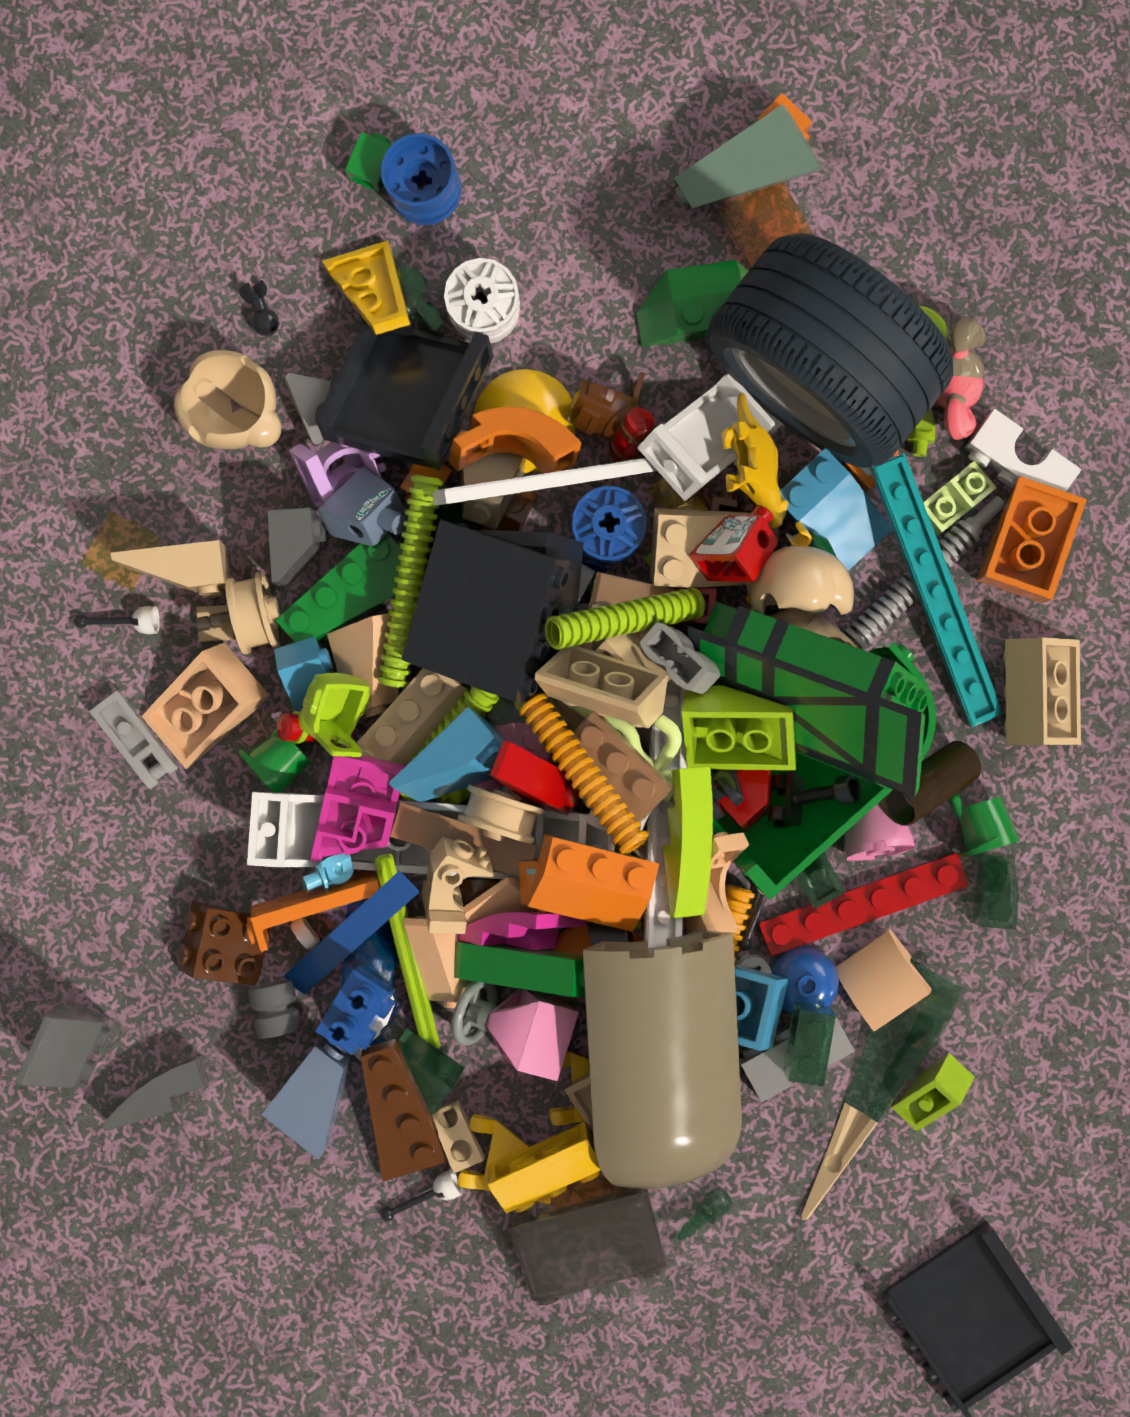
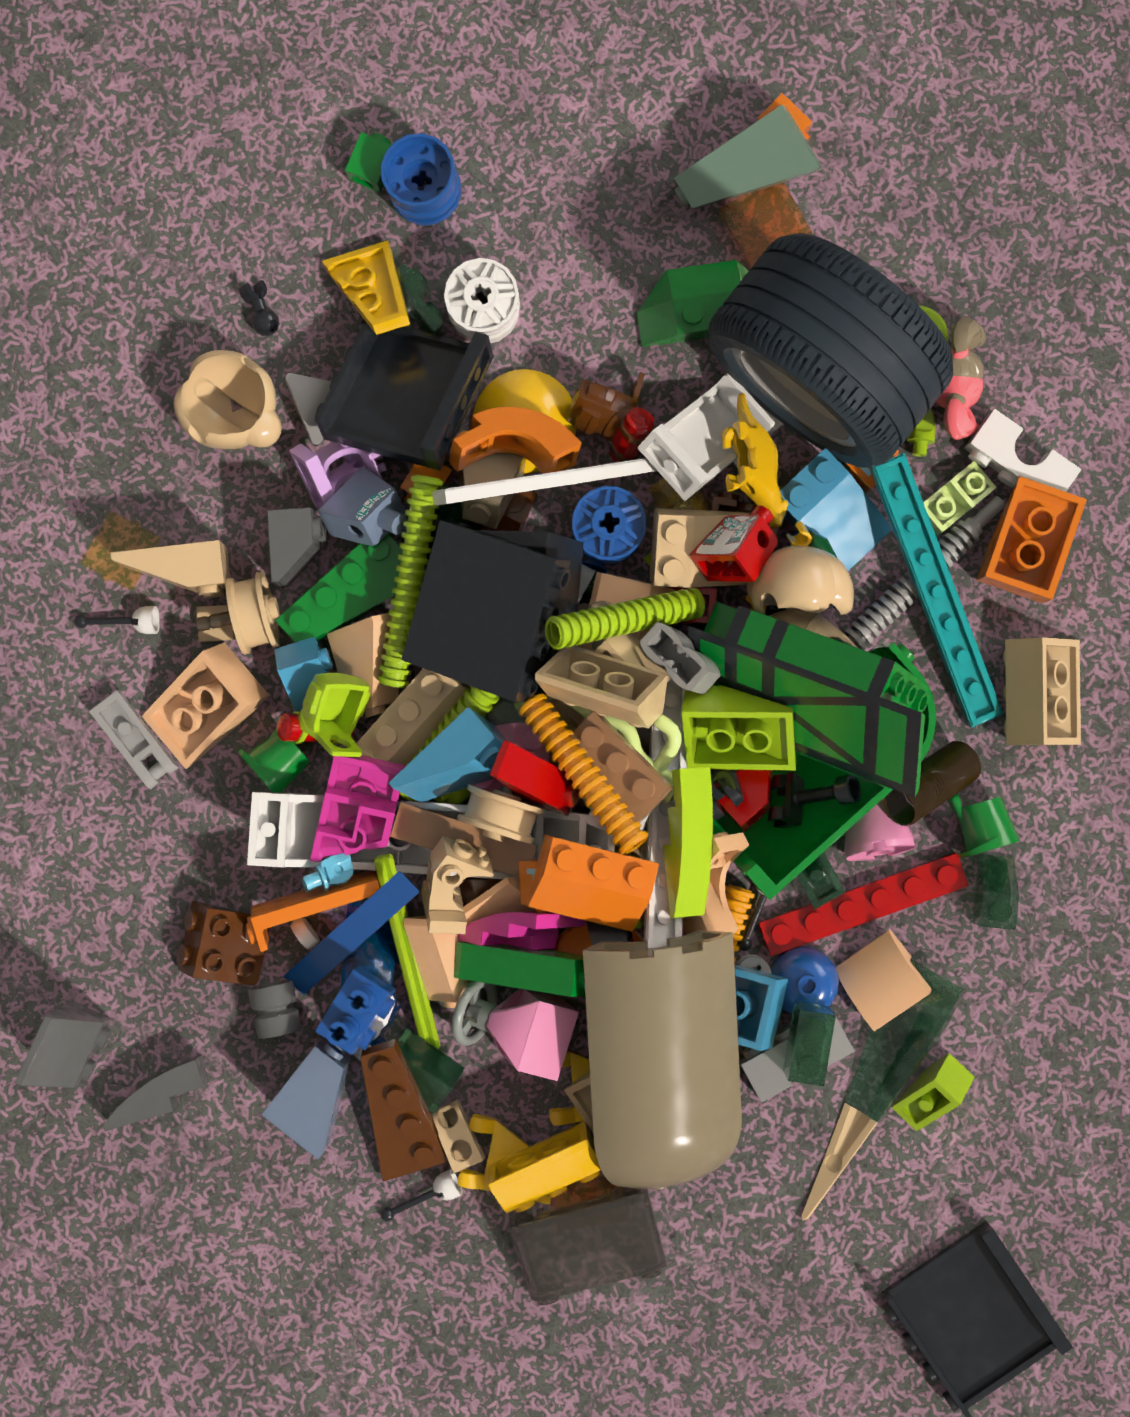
clear green bar [677,1188,732,1240] -> none

